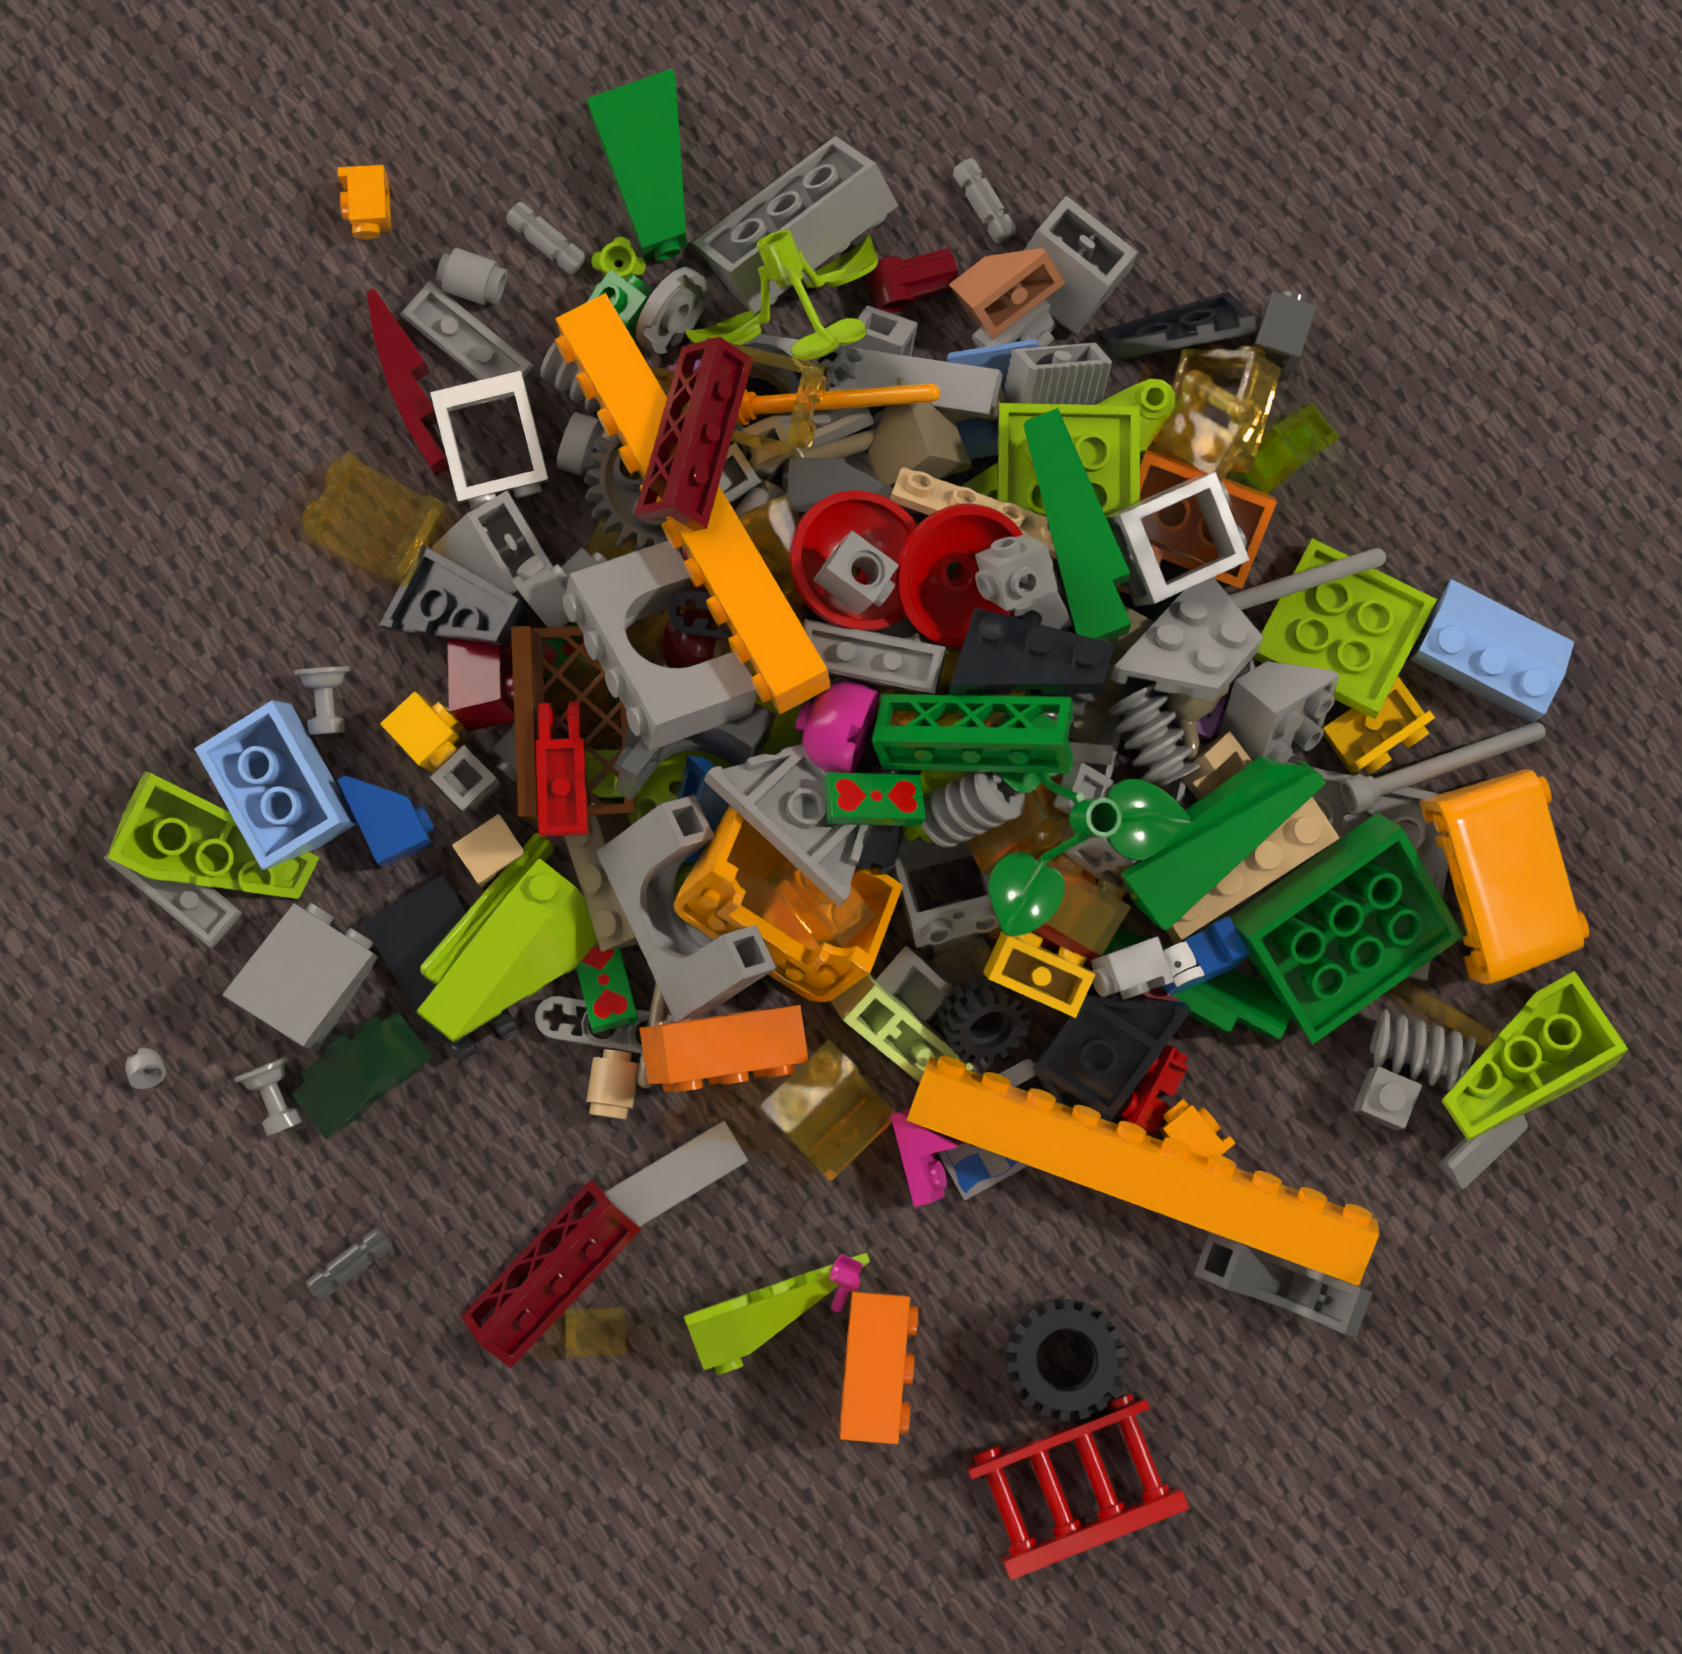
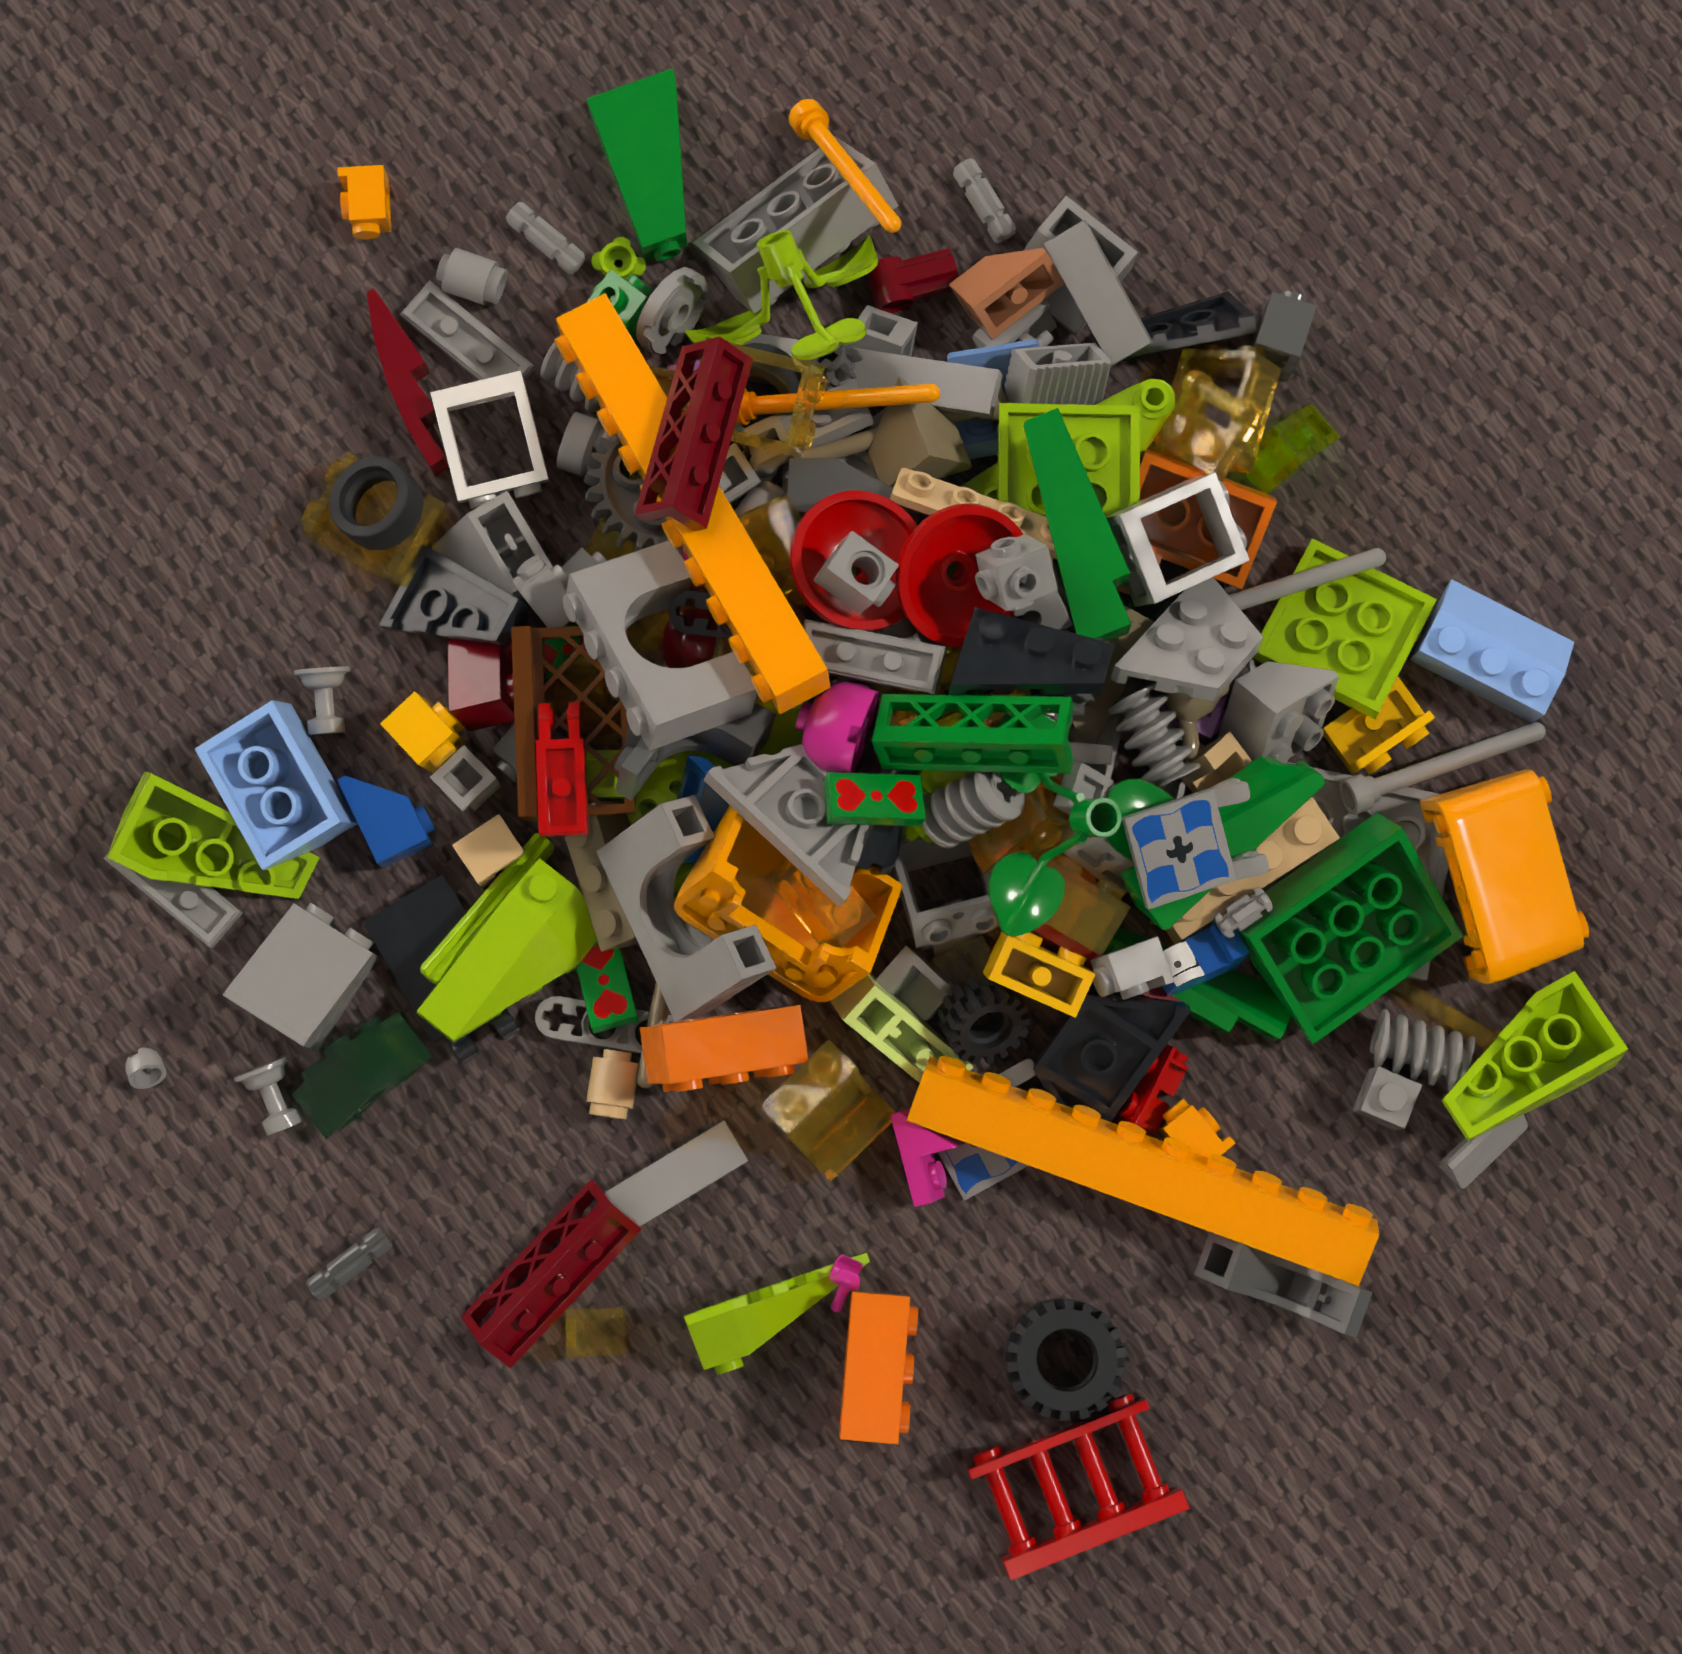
none -> black tyre [329,456,424,550]
none -> light orange piece [789,99,901,233]
none -> light grey tile [1044,220,1153,366]
none -> light grey flag [1122,778,1269,910]
none -> light grey piece [1214,887,1273,938]

